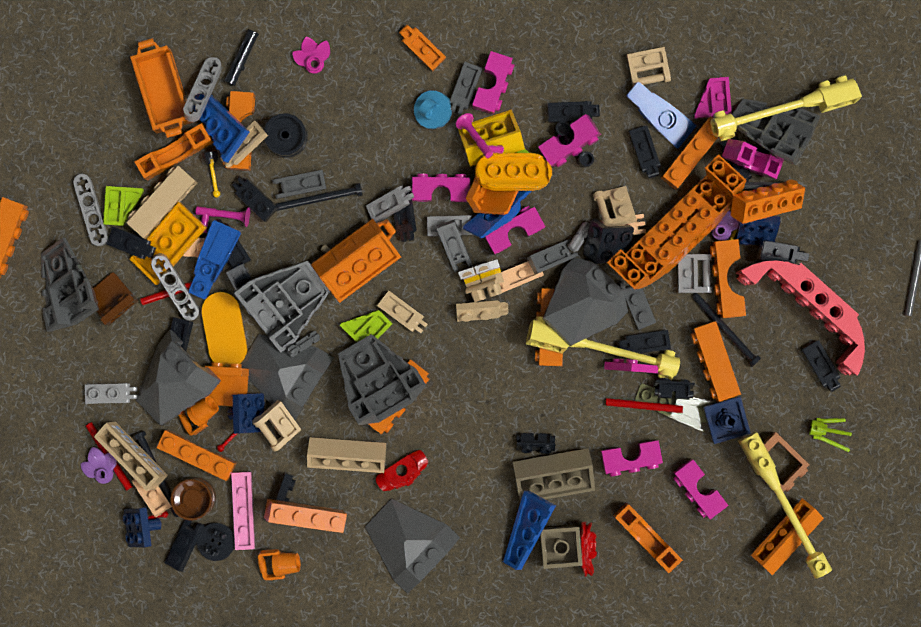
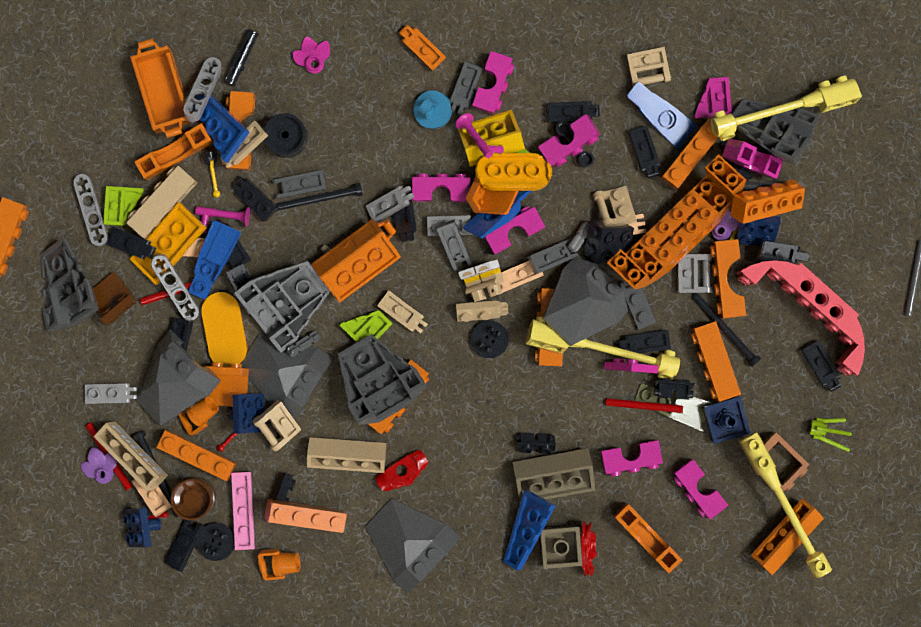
none -> black plate [471,321,509,358]

